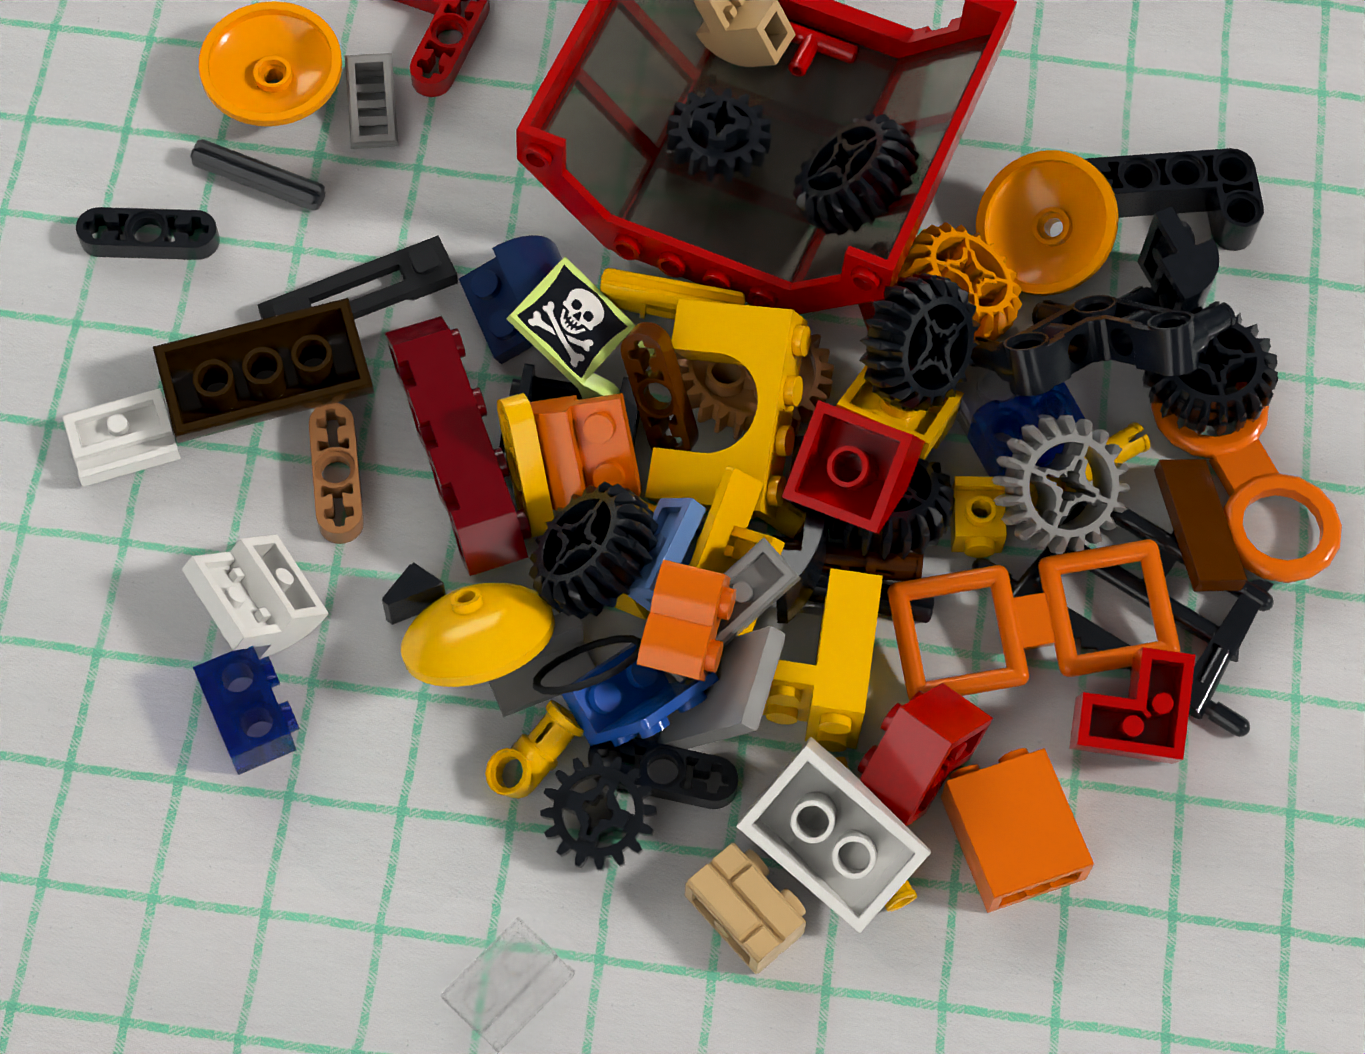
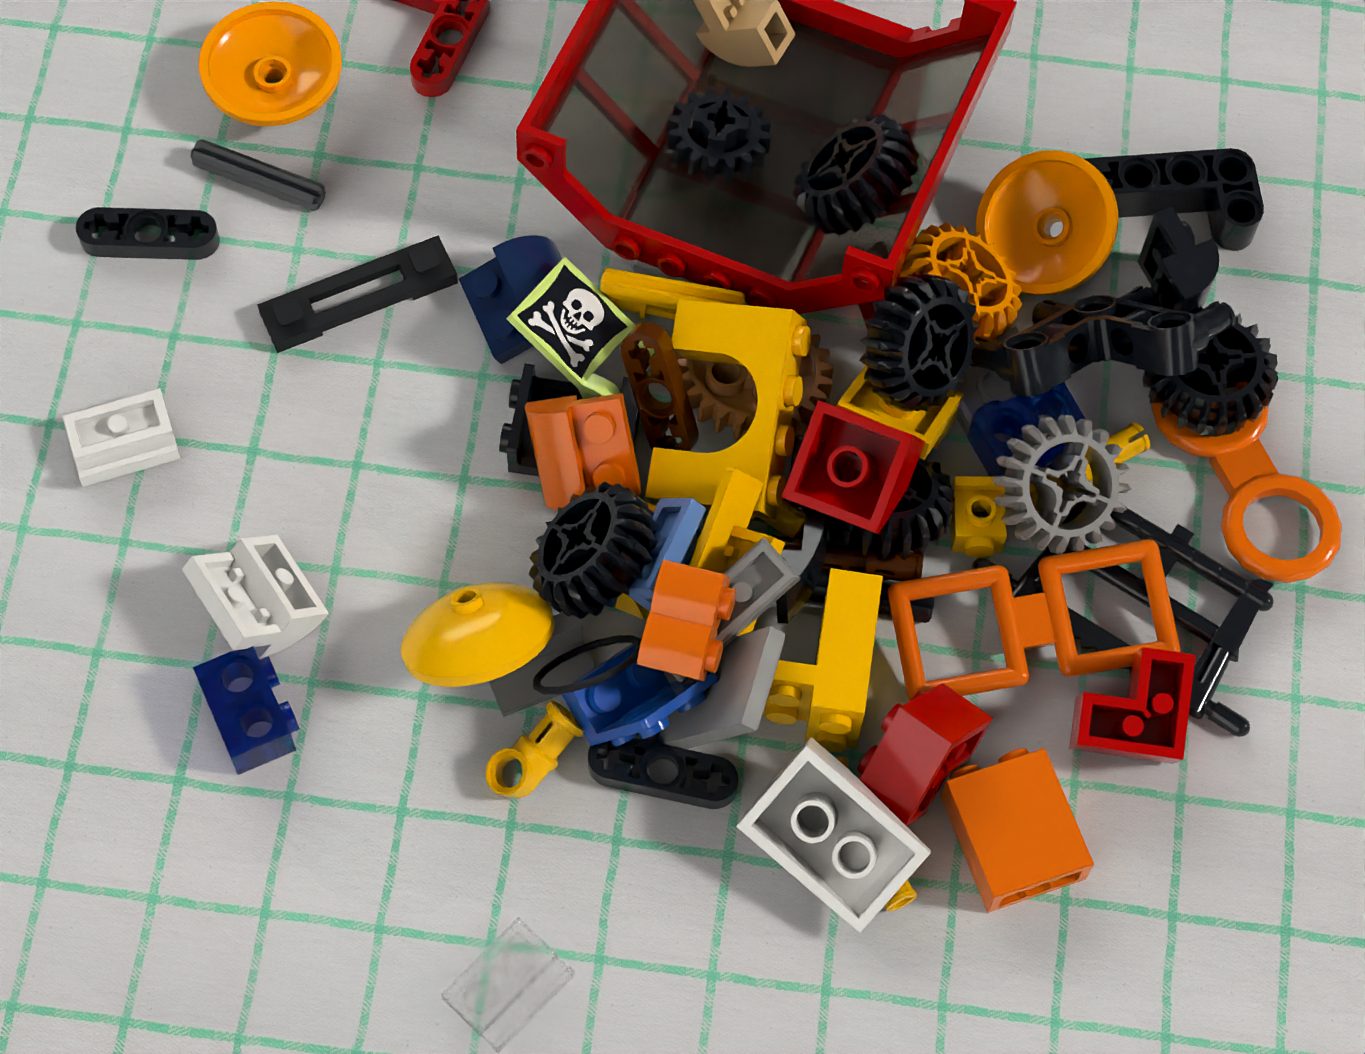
dark brown brick [153,298,374,443] -> none
medium nougat beam [309,403,364,544] -> none
light grey slope [345,53,398,149] -> none
black slope [382,562,446,625] -> none
dark red brick [385,316,532,576] -> none
yellow beam [497,393,554,539] -> none
black gear [540,753,657,871] -> none
tan brick [685,843,806,974] -> none
red piece [788,21,859,77] -> none
reddish brown tile [1154,459,1247,592] -> none

